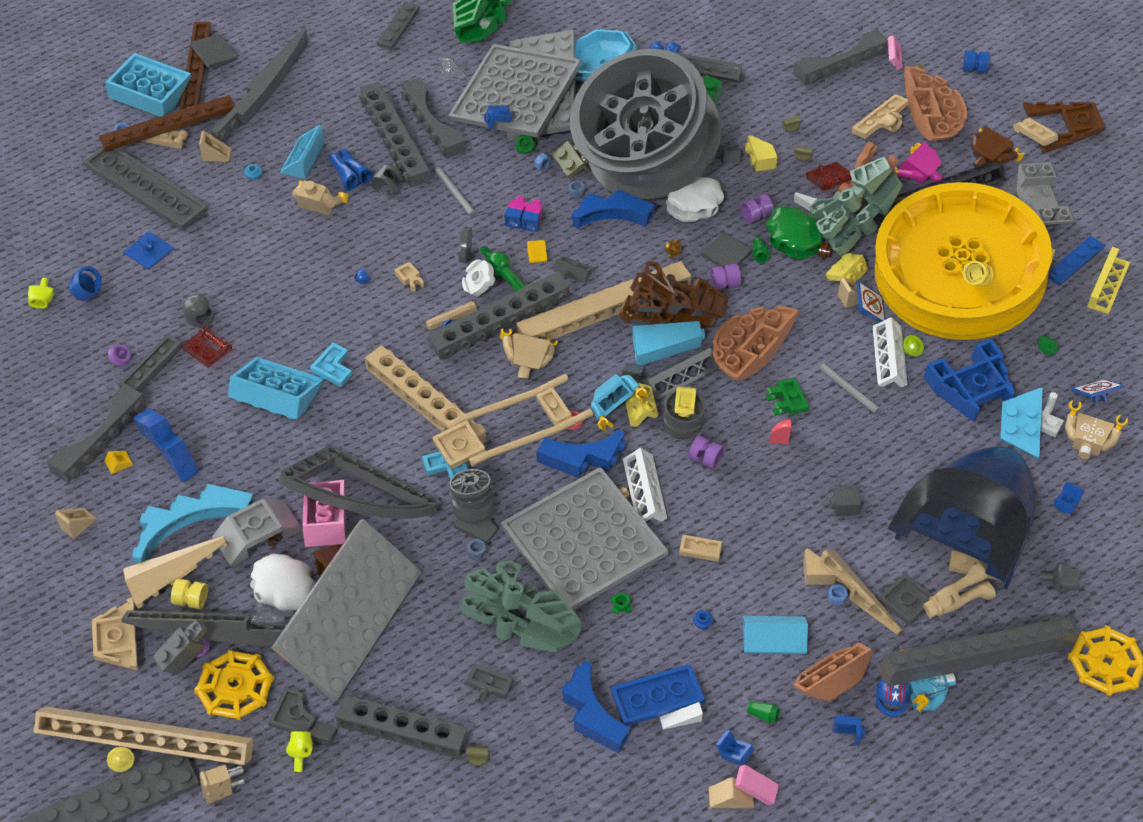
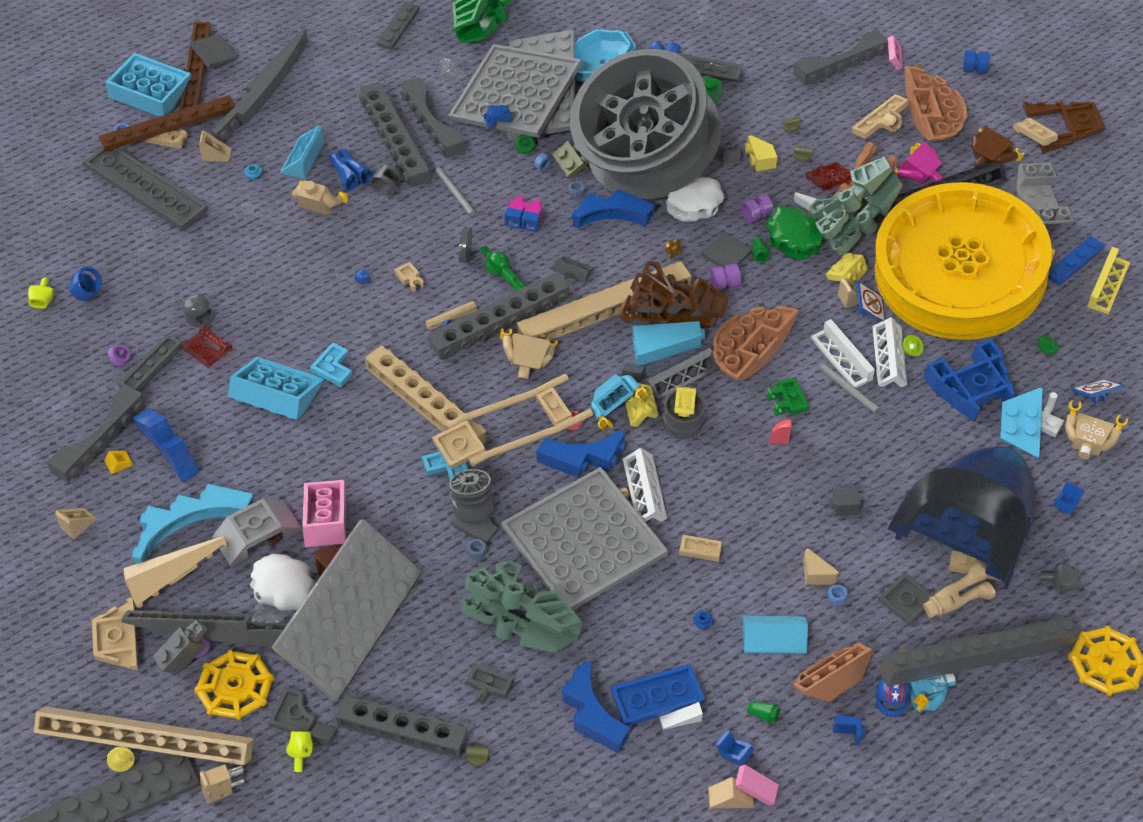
blue piece [123,231,174,270] -> none
light yellow wheel [171,578,208,610] -> none
dark grey beam [279,446,440,519] -> none
white plate [462,259,495,297] -> none
yellow slope [527,240,547,263] -> none
green plate [611,593,632,614] -> none
medium lavender wheel [688,435,724,469] -> none
reddish brown plate [818,242,832,260] -> none
tan wedge [820,550,903,635] -> none
light yellow wheel [963,261,994,287] -> none
none -> white fence [811,319,875,388]

